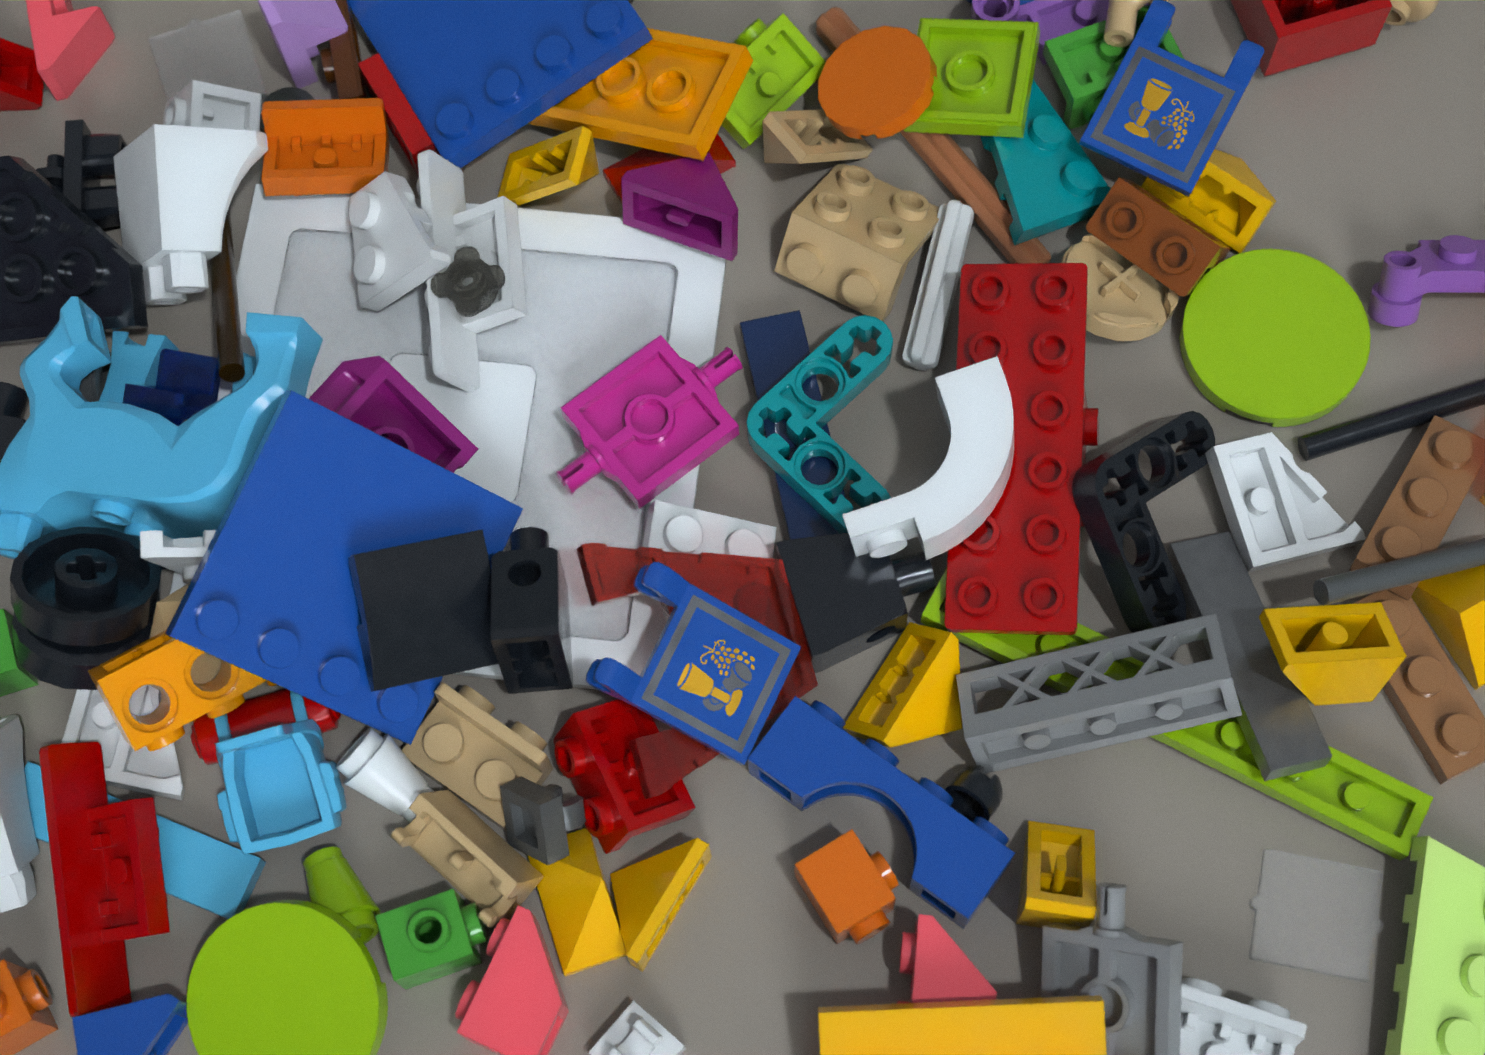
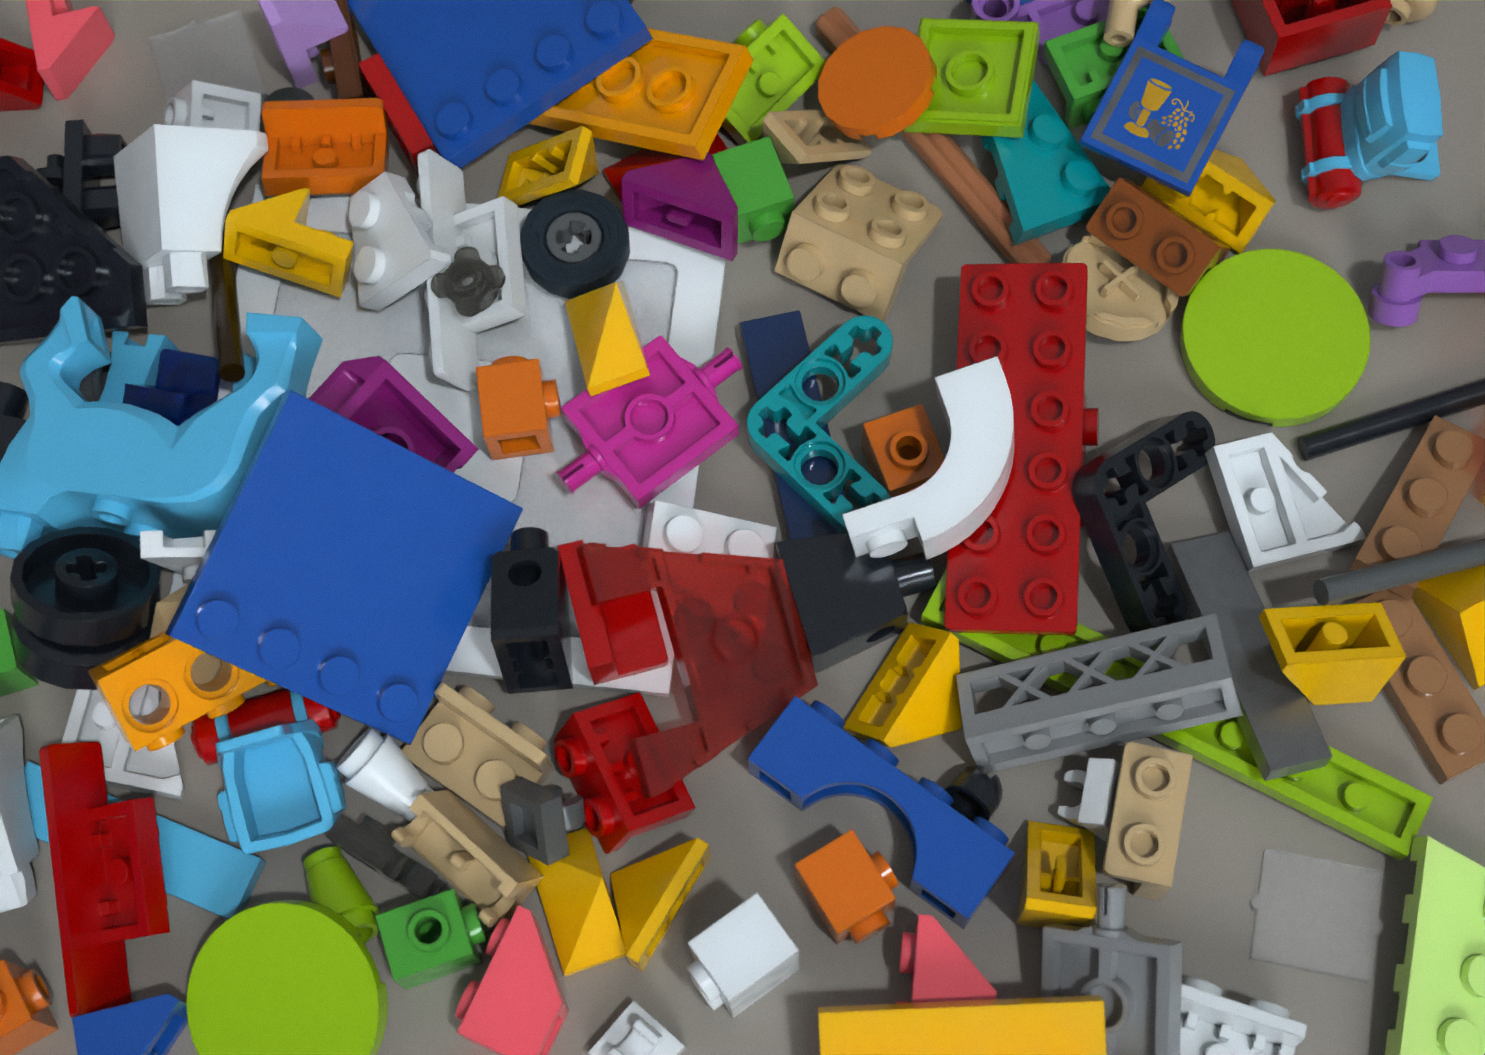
black slope [348,529,498,692] -> none
blue flag [585,562,801,765] -> none
white axle [902,200,974,371] -> none
none -> yellow slope [223,188,354,298]
none -> clear smoke plate [326,814,444,900]
none -> orange brick [476,356,561,460]
none -> black bush [520,189,630,299]
none -> red panel [557,539,669,685]
none -> yellow slope [565,281,650,396]
none -> white brick [686,893,799,1018]
none -> bright green brick [712,136,794,244]
none -> orange brick [861,403,945,498]
none -> white tile [1058,757,1120,841]
none -> tan bracket [1102,742,1193,901]
none -> medium azure piece [1295,51,1443,209]

